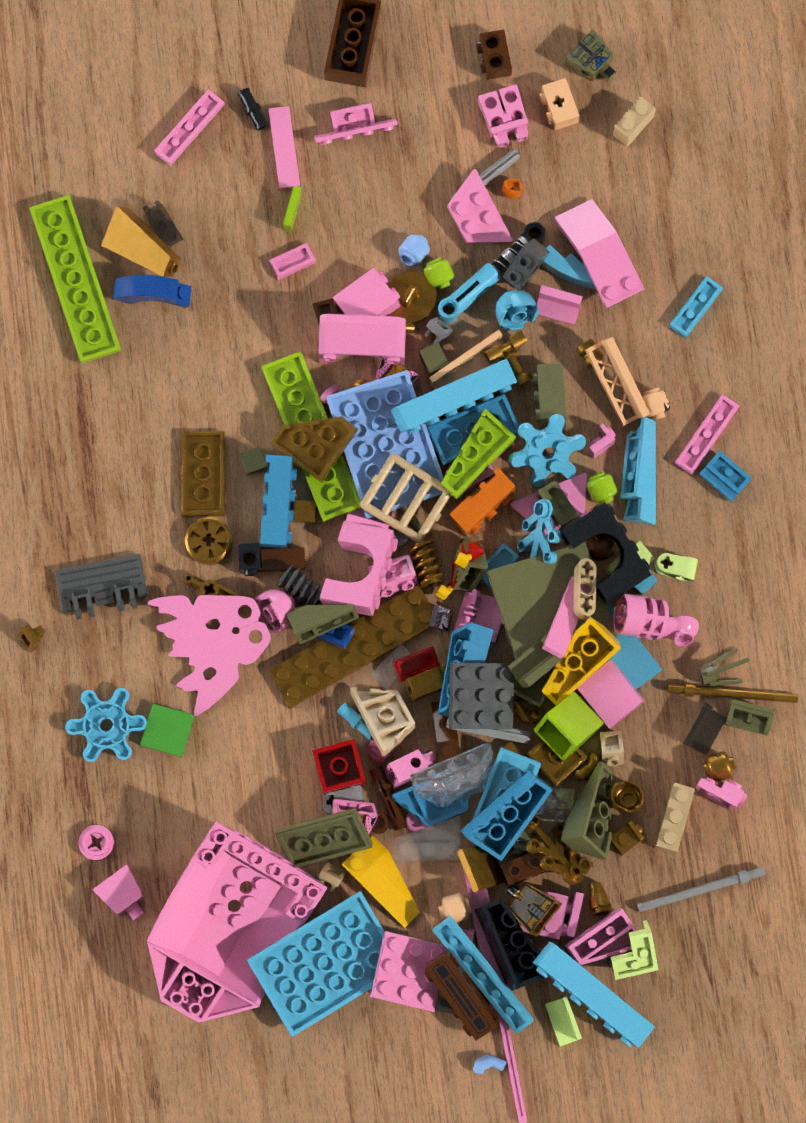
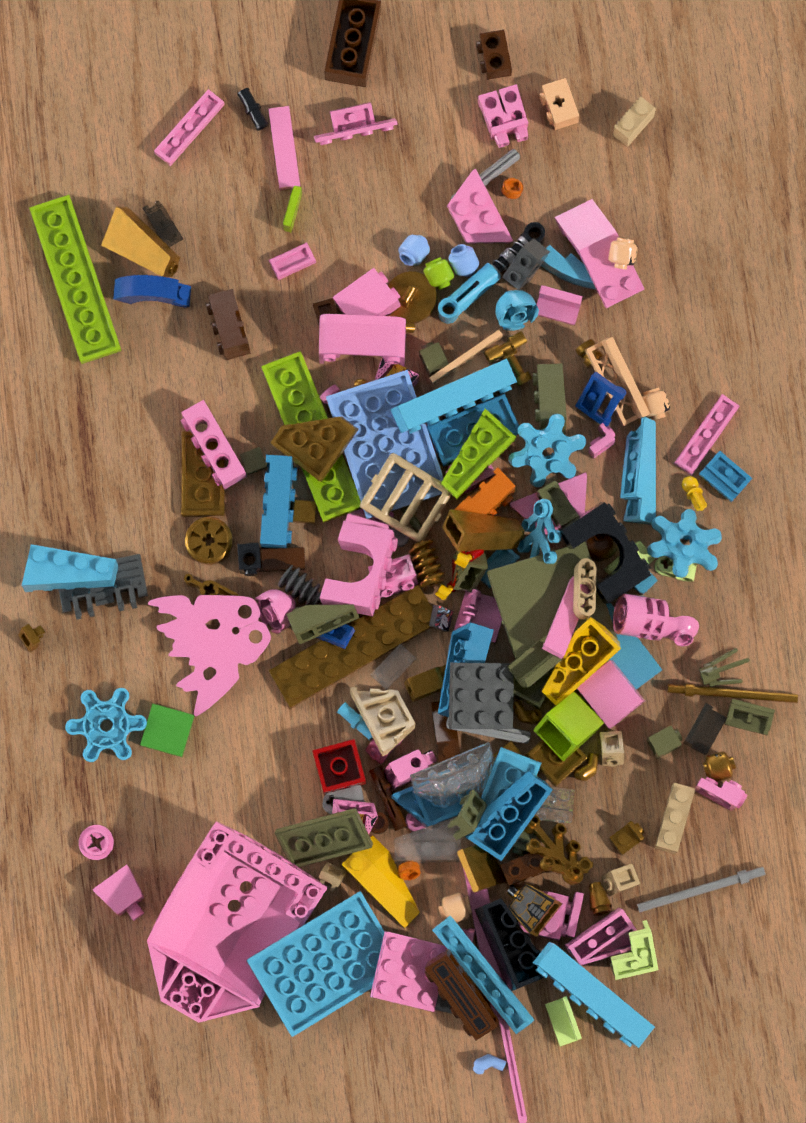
red tile [392,646,440,682] -> none
light grey tile [425,317,453,344] -> none
olive wedge [561,761,614,860] -> none
olive torso [565,29,617,81] -> none
lime head [586,471,617,503] -> none
pearl gold hair [610,780,644,814] -> none
medium azure tile [669,276,723,339] -> none
none -> medium azure wedge [21,544,118,592]
none -> bright pink brick [180,400,247,490]
none -> reddish brown wedge [206,289,251,360]
none -> orange tile [398,861,421,880]
none -> pearl gold slope [442,509,525,552]
none -> light blue head [448,244,479,277]
none -> olive hinge [448,789,487,840]
none -> blue plate [575,372,627,427]
none -> tan bracket [601,864,640,896]
none -> light nougat head [608,237,638,270]
none -> medium azure plate [647,509,722,578]
none -> olive brick [647,726,683,759]
none -> yellow axle [681,476,707,511]

